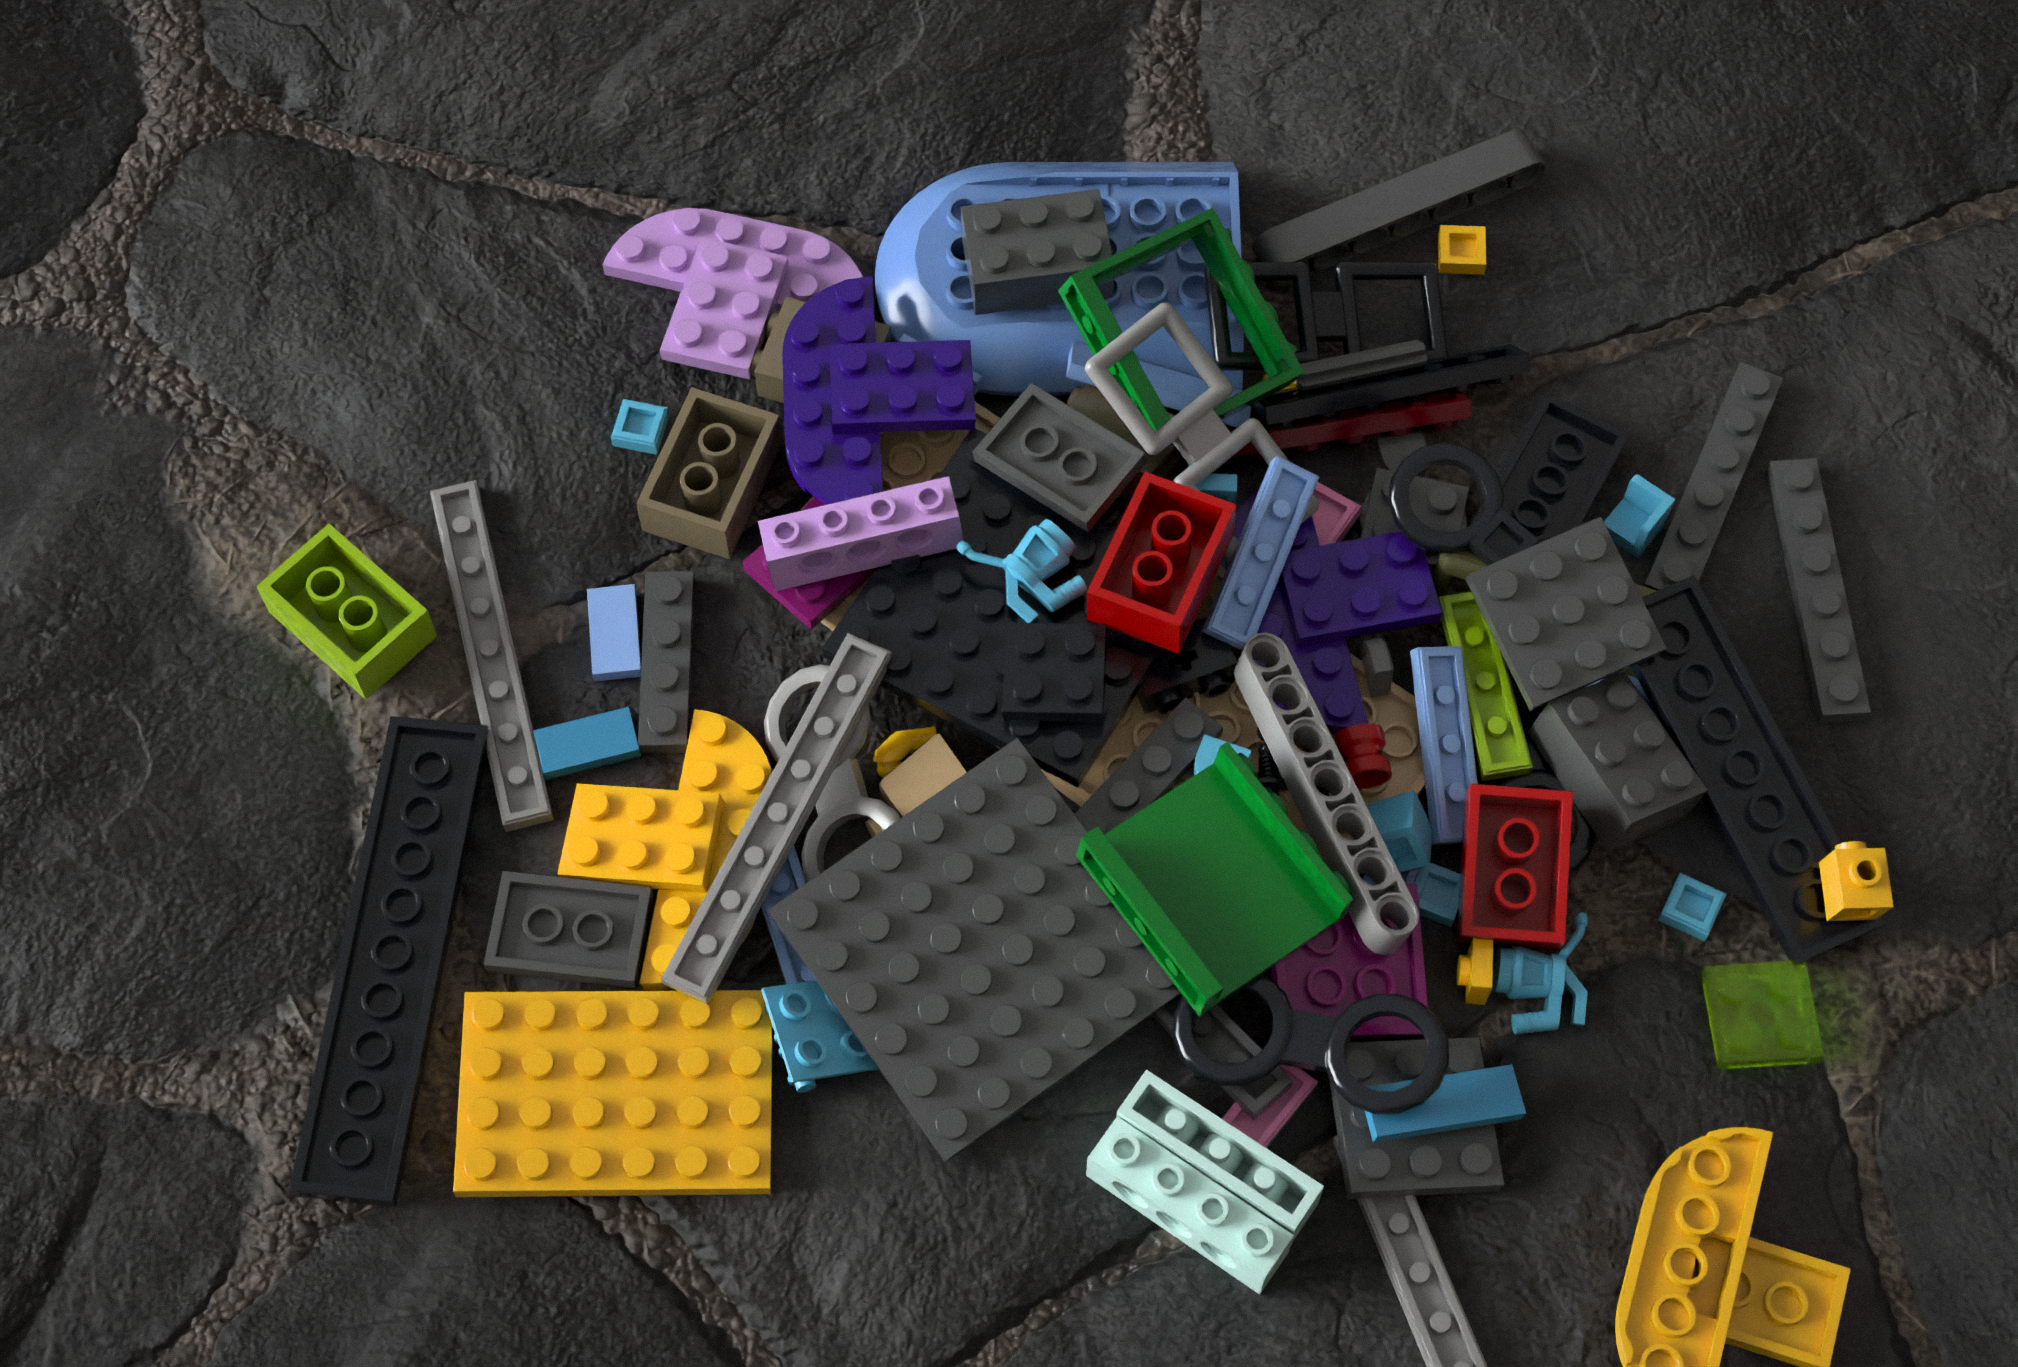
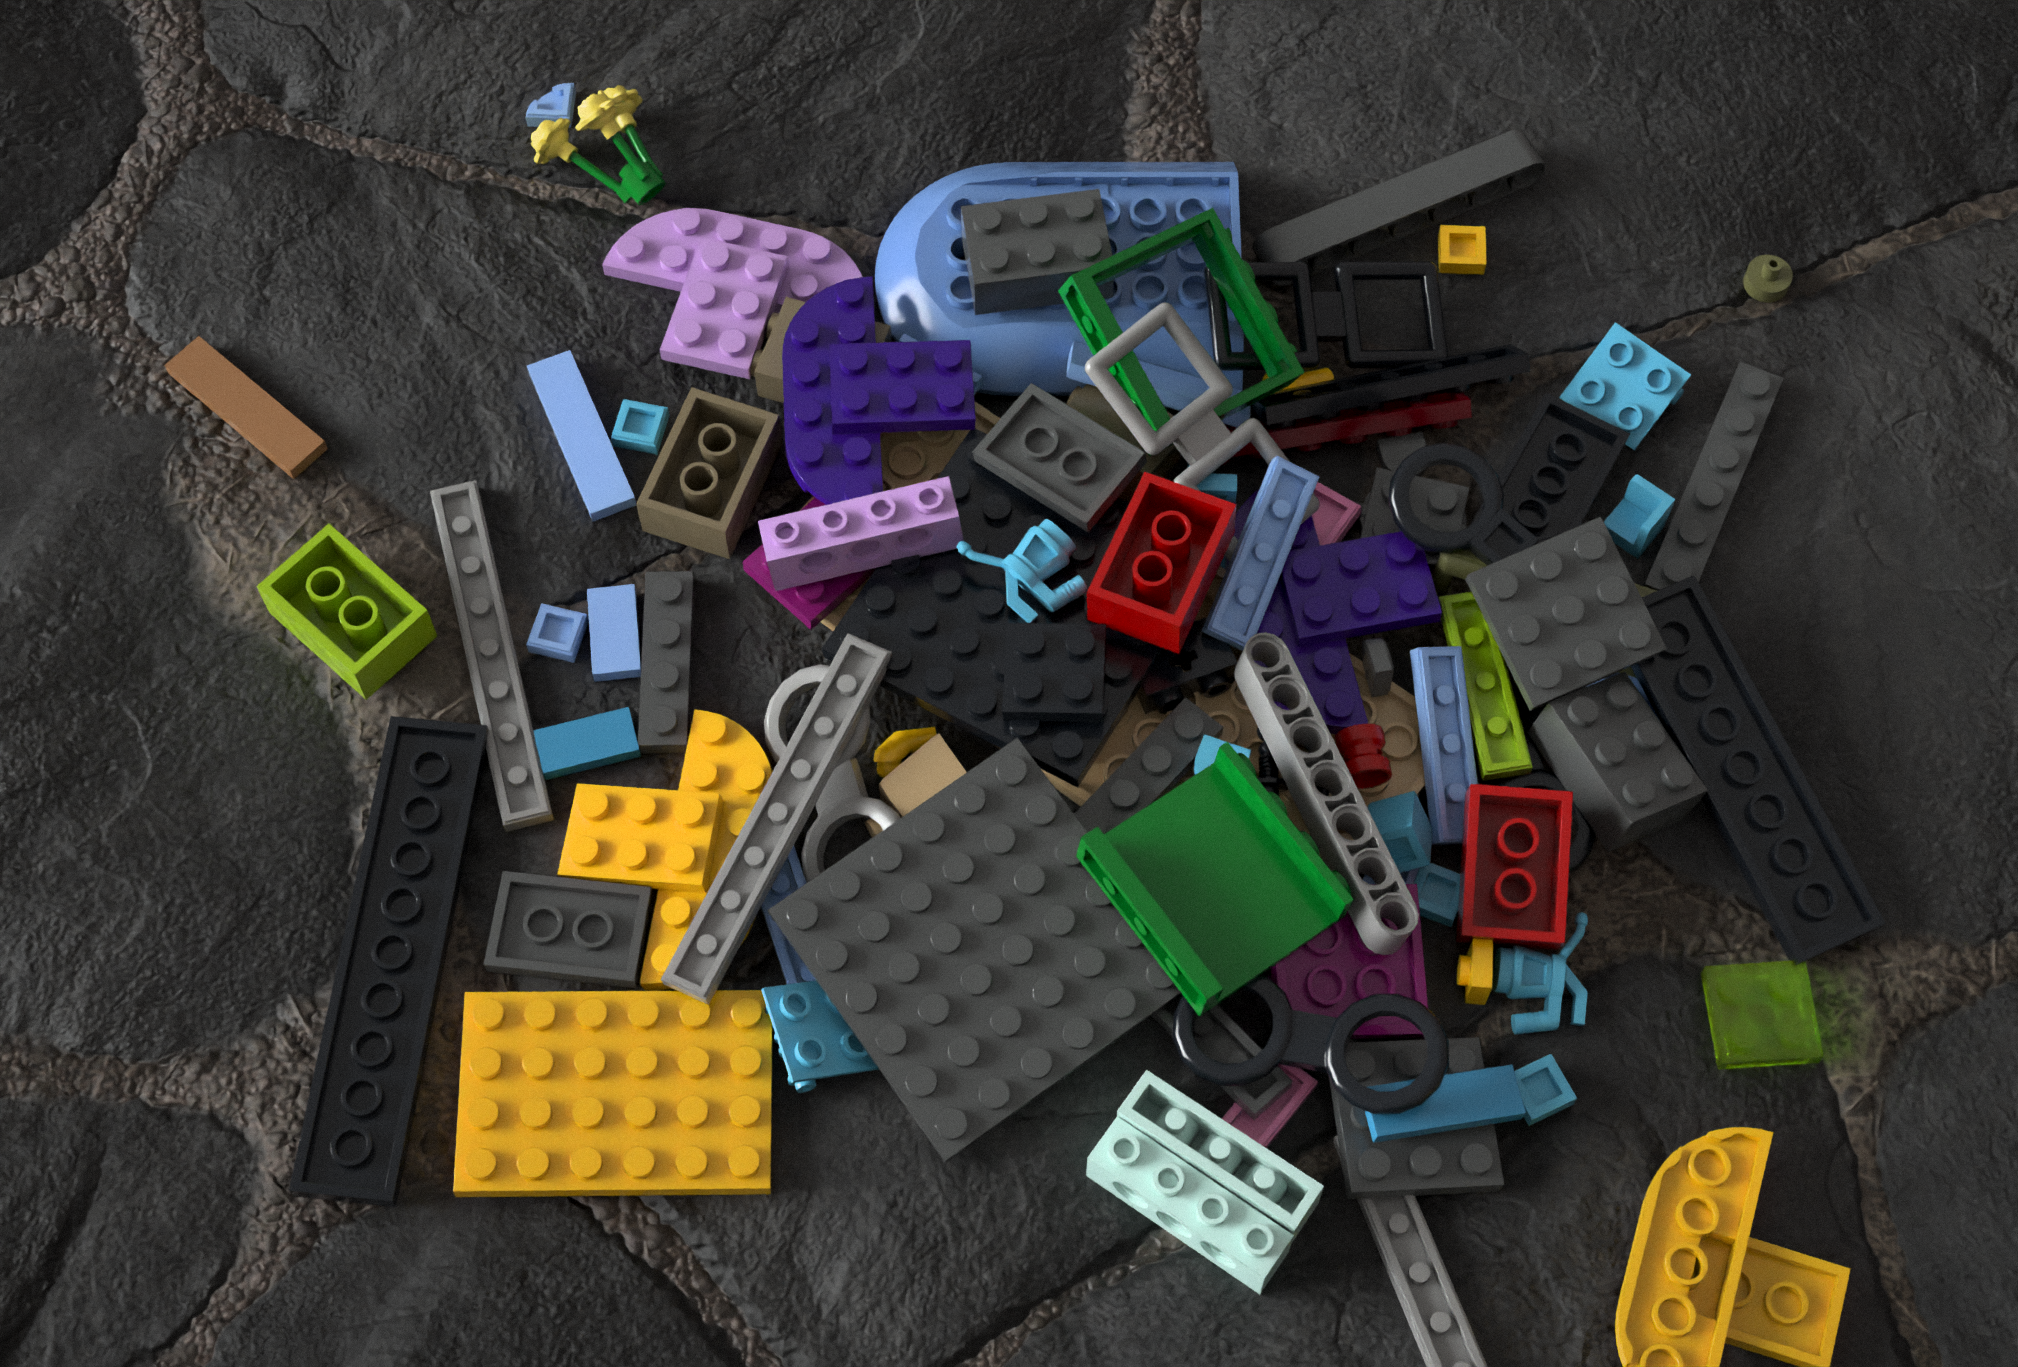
dark grey axle [1294,340,1427,391] -> none
medium azure tile [1658,873,1726,942] -> none
dark grey plate [1766,458,1871,724] -> none
yellow brick [1819,841,1894,921] -> none
none -> medium nougat tile [164,336,328,479]
none -> light blue tile [525,83,576,128]
none -> light blue tile [526,603,589,663]
none -> light blue tile [527,350,636,522]
none -> plant [531,85,666,206]
none -> medium azure plate [1514,1054,1577,1126]
none -> medium azure hinge [1559,322,1691,451]
none -> olive tile [1743,255,1793,303]

